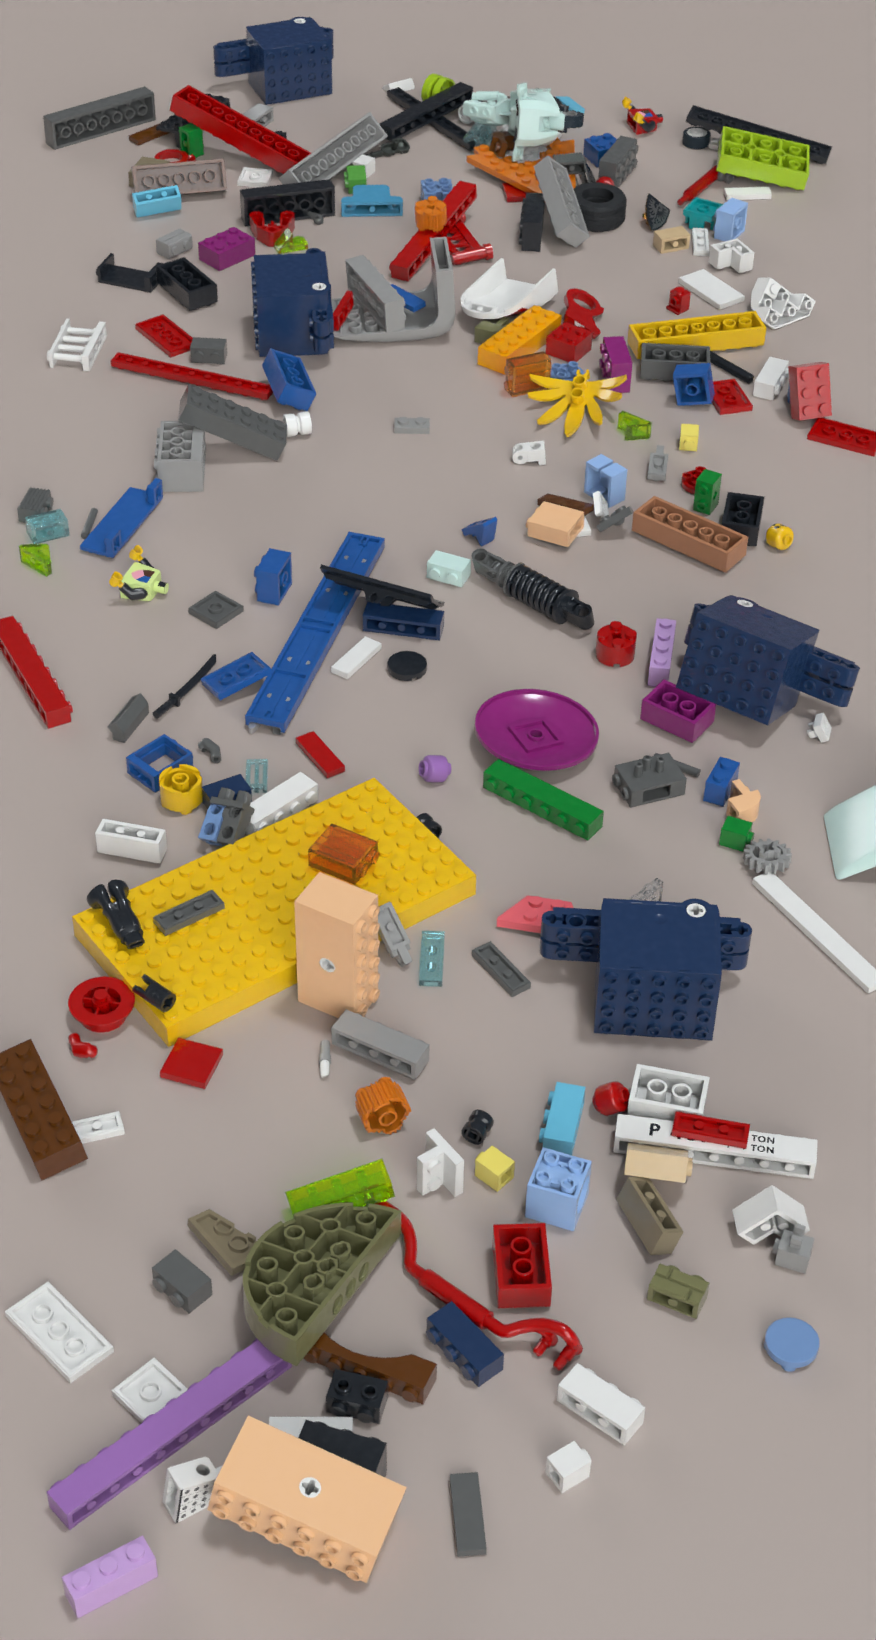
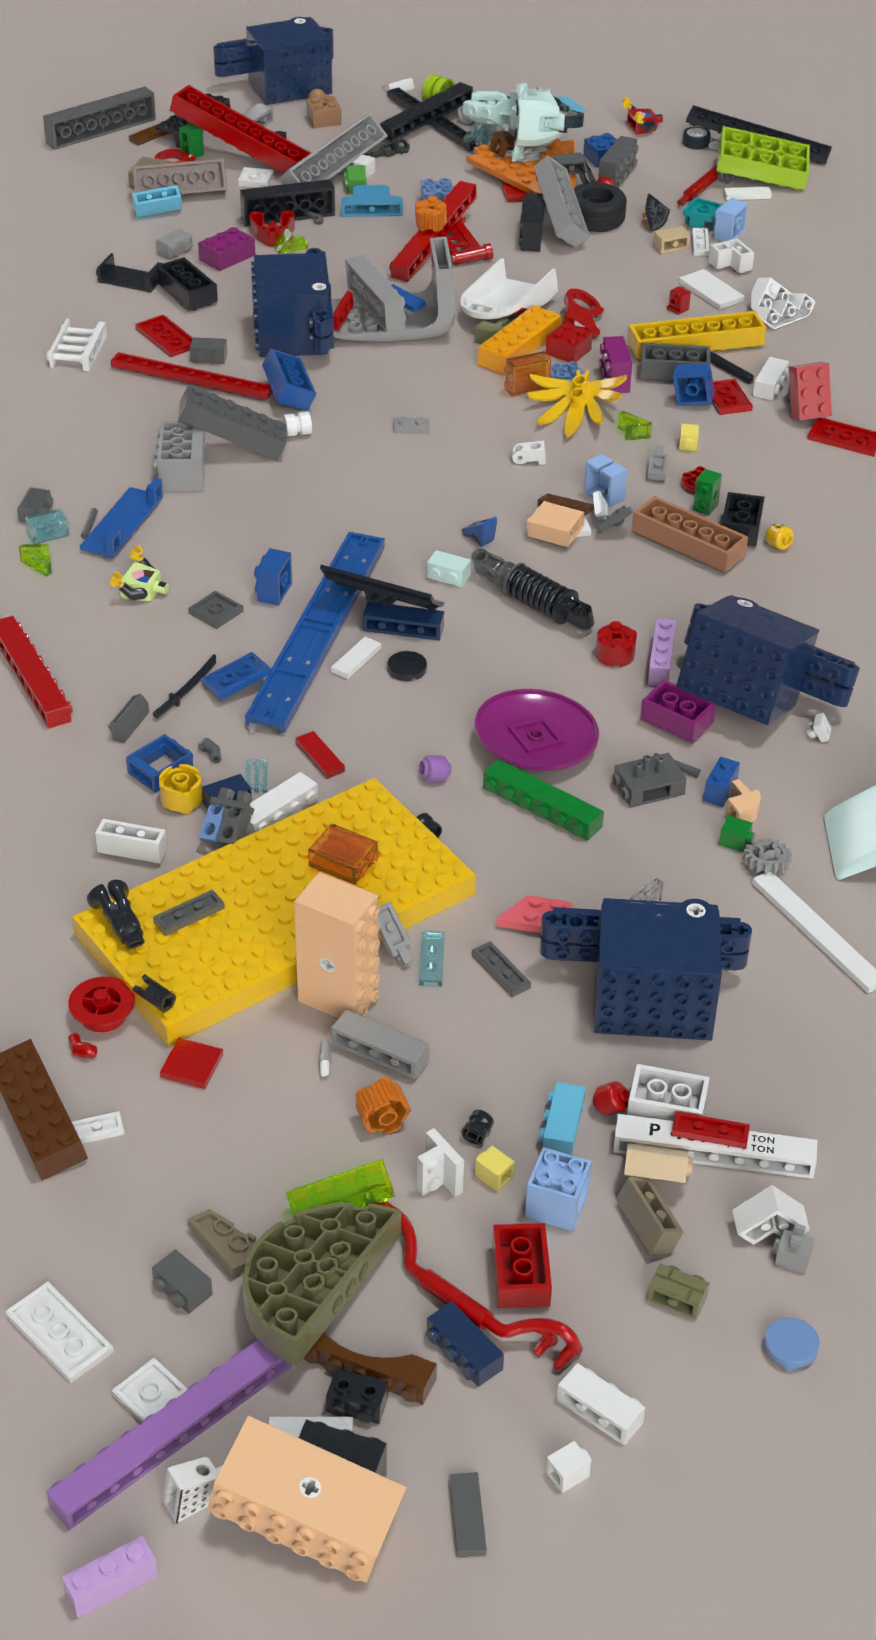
none -> medium nougat brick [306,89,342,128]

